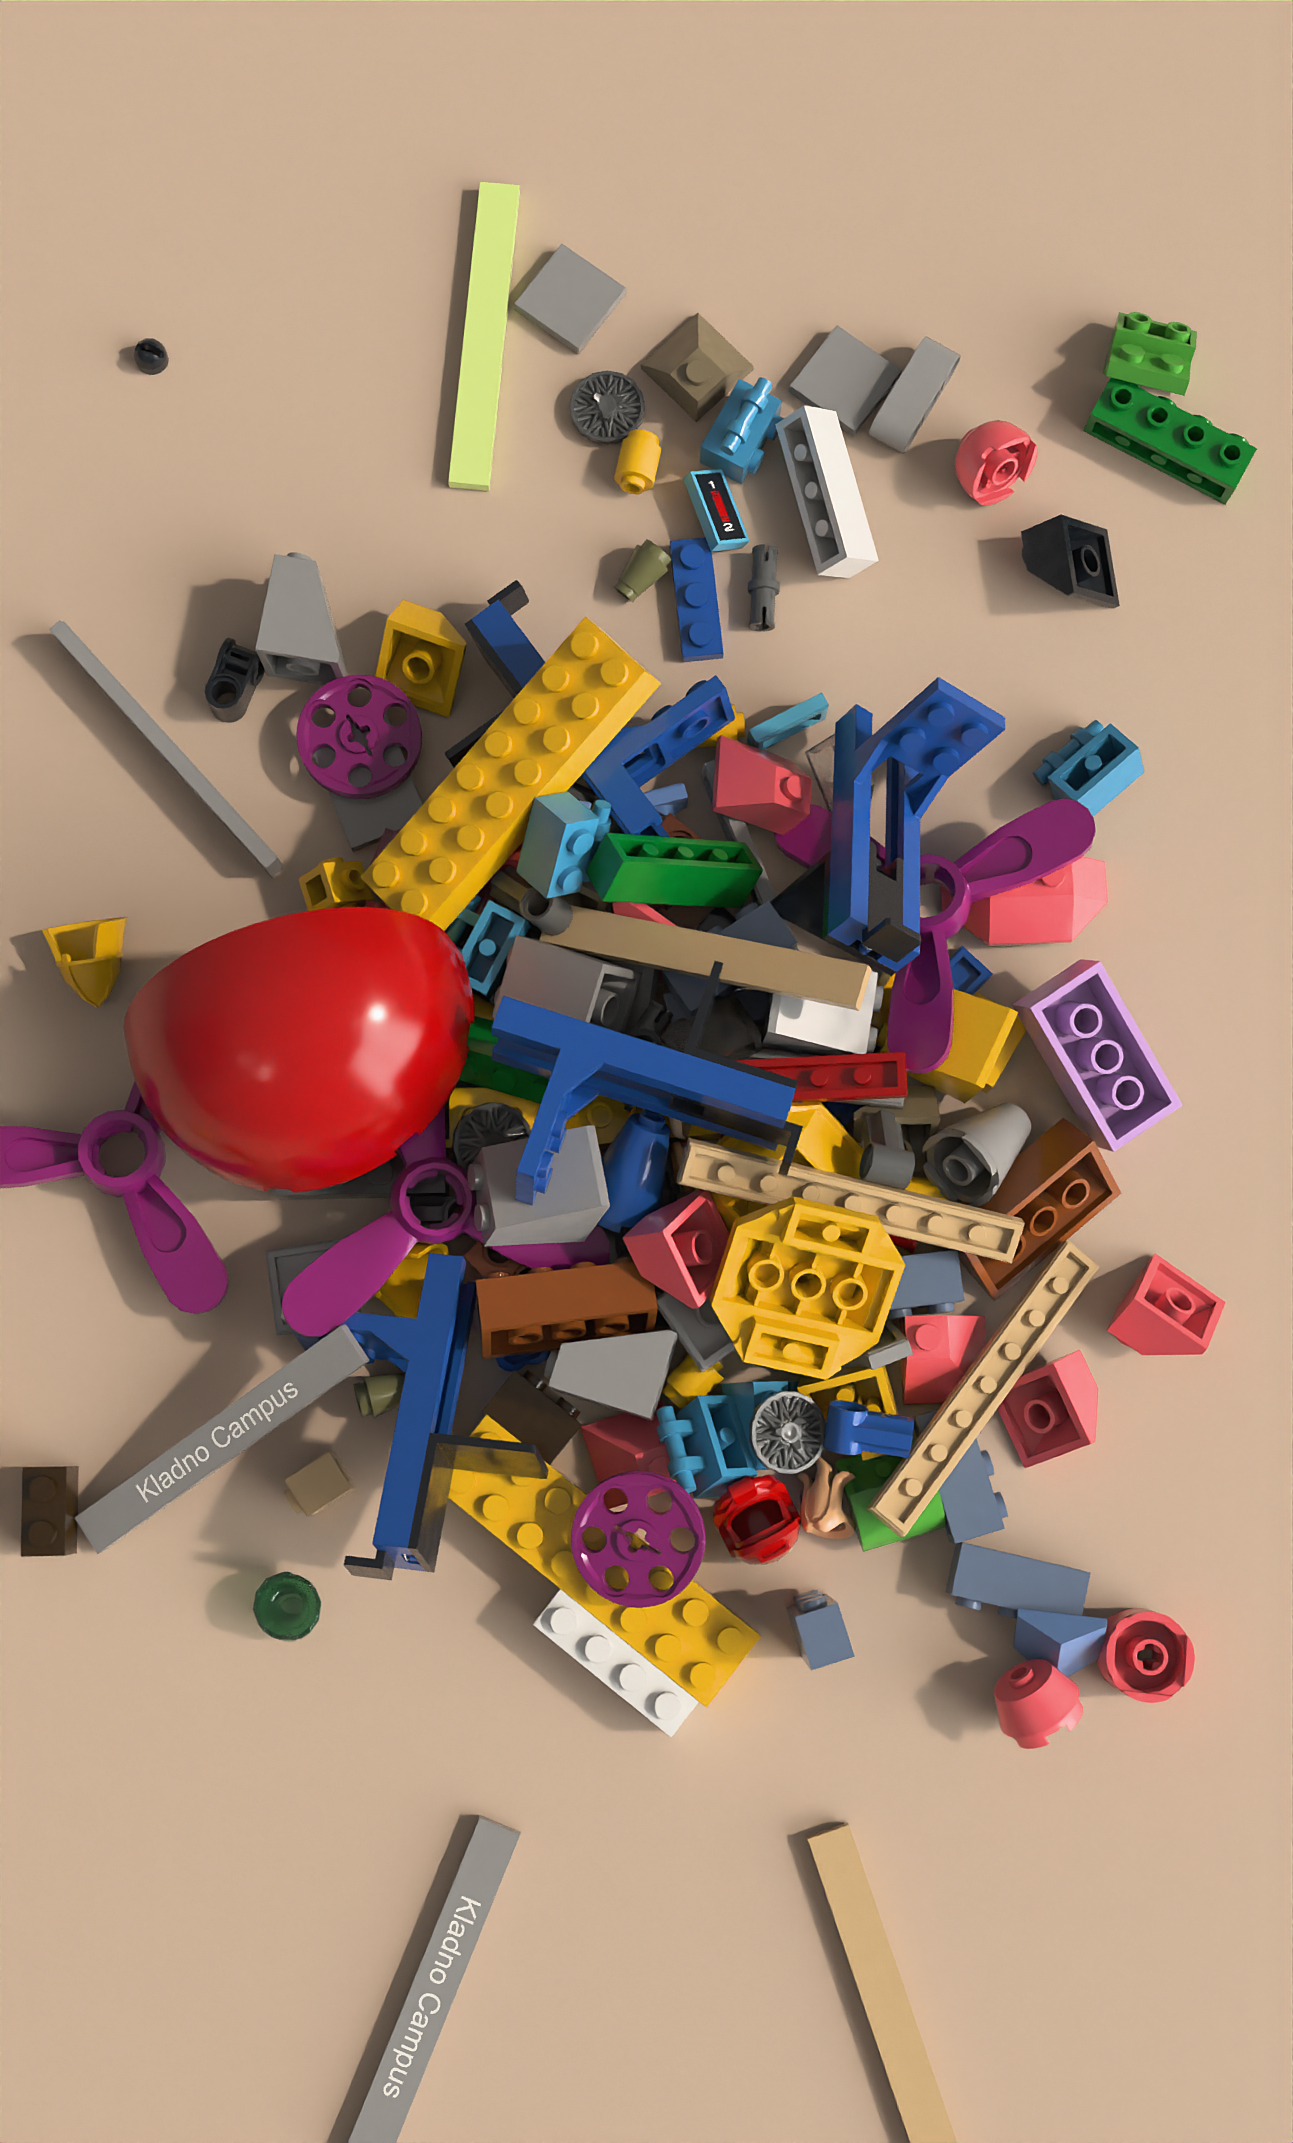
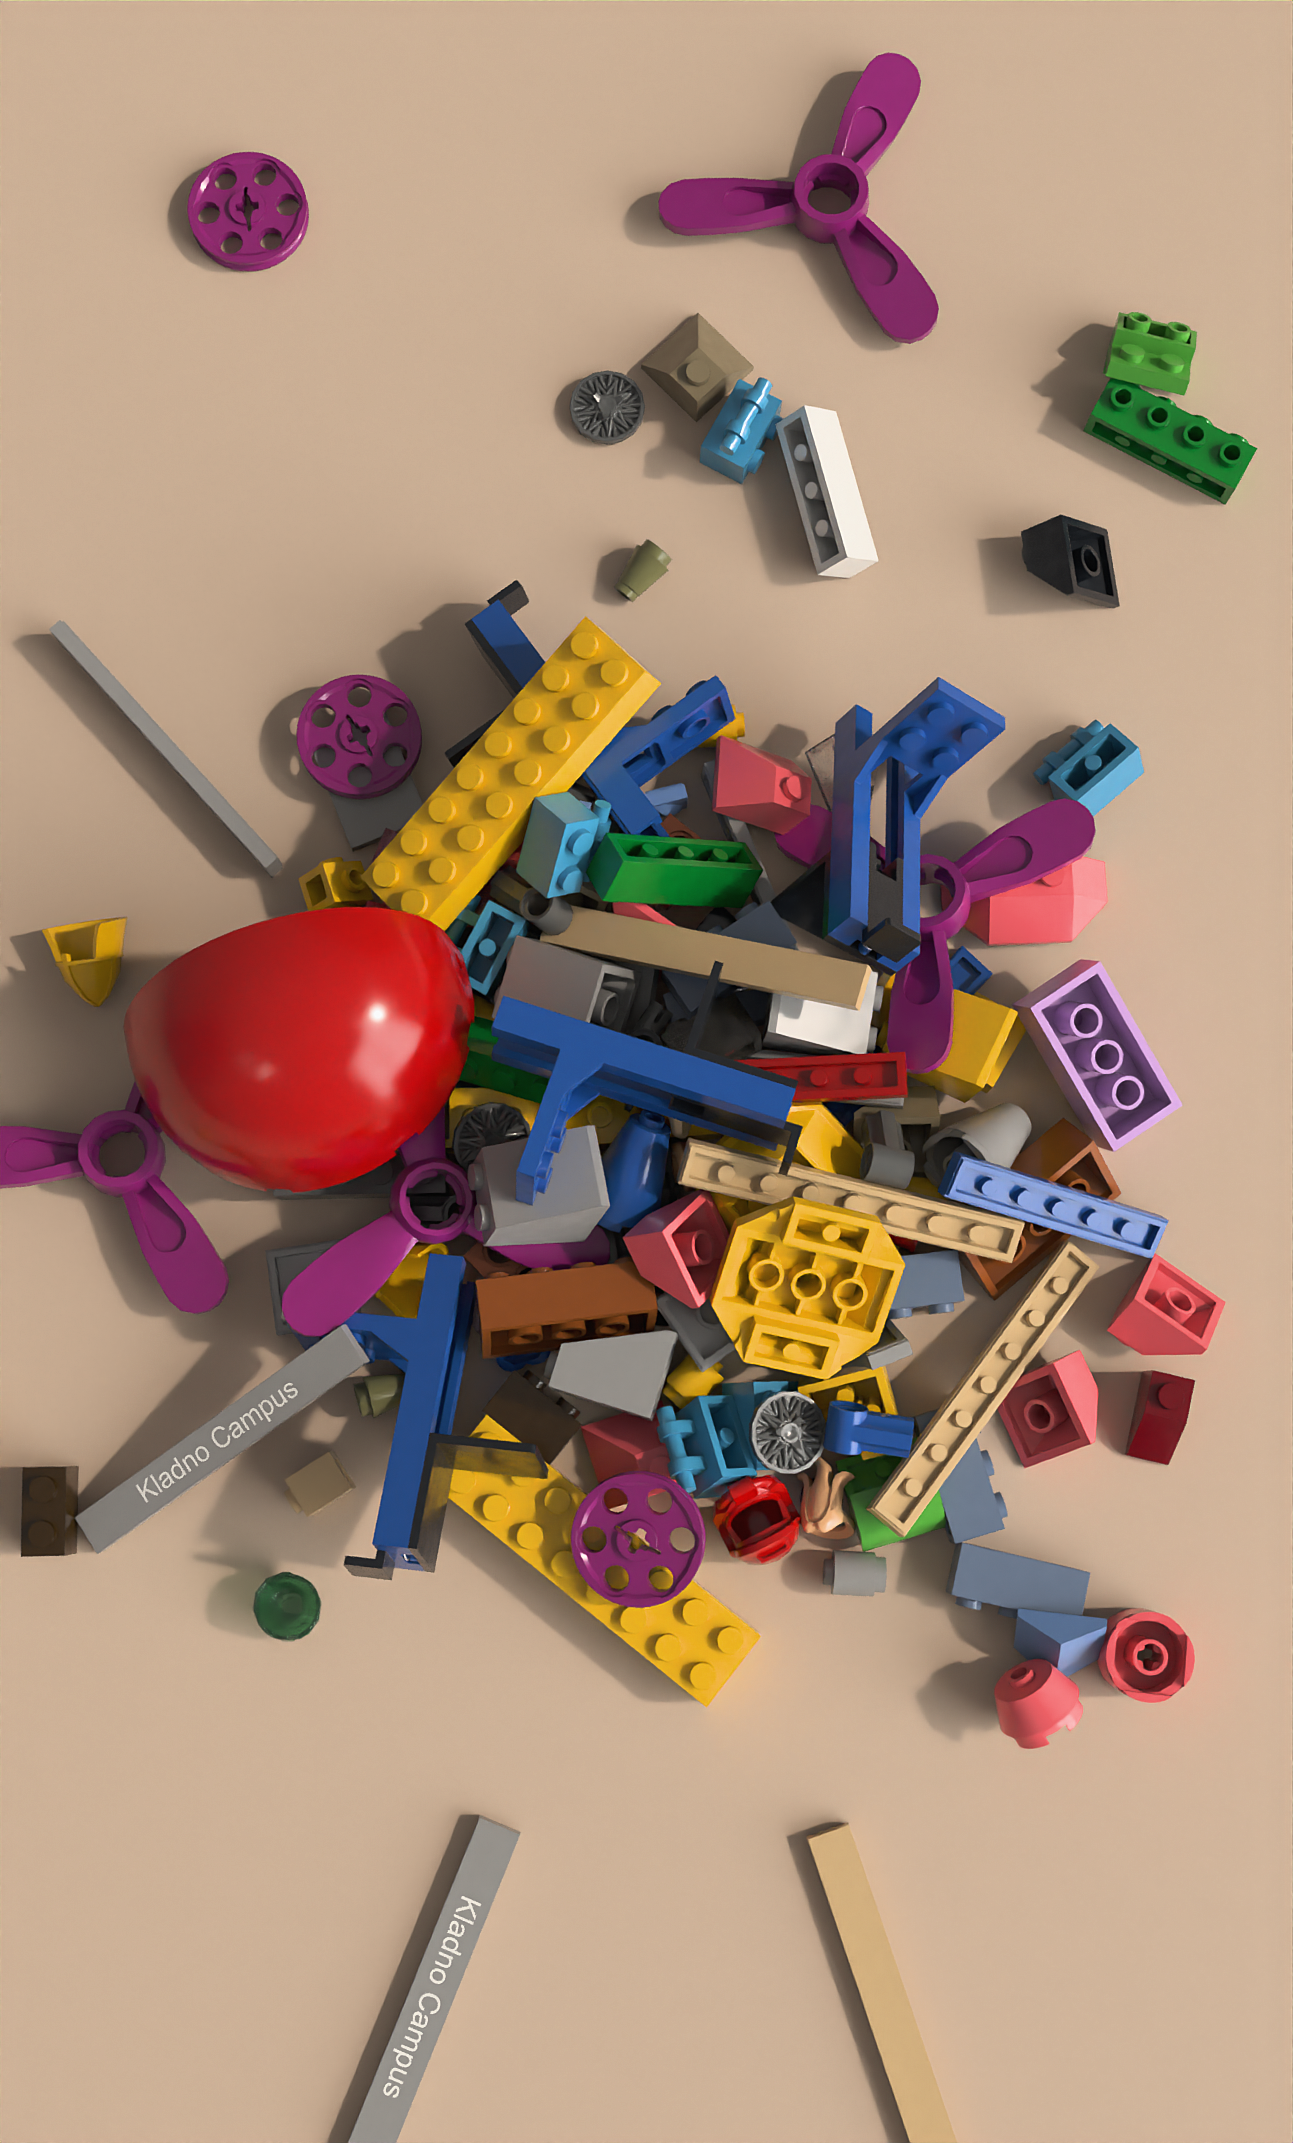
black hinge [134,338,169,375] -> none
black piece [204,637,265,723] -> none
light grey slope [255,552,347,685] -> none
yellow slope [375,599,467,718] -> none
yellowish green tile [448,182,520,491] -> none
light grey tile [514,244,626,354] -> none
white brick [533,1589,699,1737] -> none
yellow brick [614,429,661,495] -> none
blue plate [669,537,724,663] -> none
tile [683,469,750,551] -> none
medium azure tile [747,693,829,750] -> none
dark grey pin [748,544,780,631] -> none
sand blue brick [786,1589,855,1671] -> none
light grey tile [789,325,902,437] -> none
light grey beam [869,336,961,454] -> none
coral slope [899,1315,986,1404] -> none
coral cylinder [955,420,1038,506] -> none
none -> magenta wedge [187,152,309,272]
none -> magenta piece [658,52,939,344]
none -> light grey brick [823,1550,887,1597]
none -> tile [938,1151,1169,1259]
none -> dark red slope [1125,1370,1195,1465]

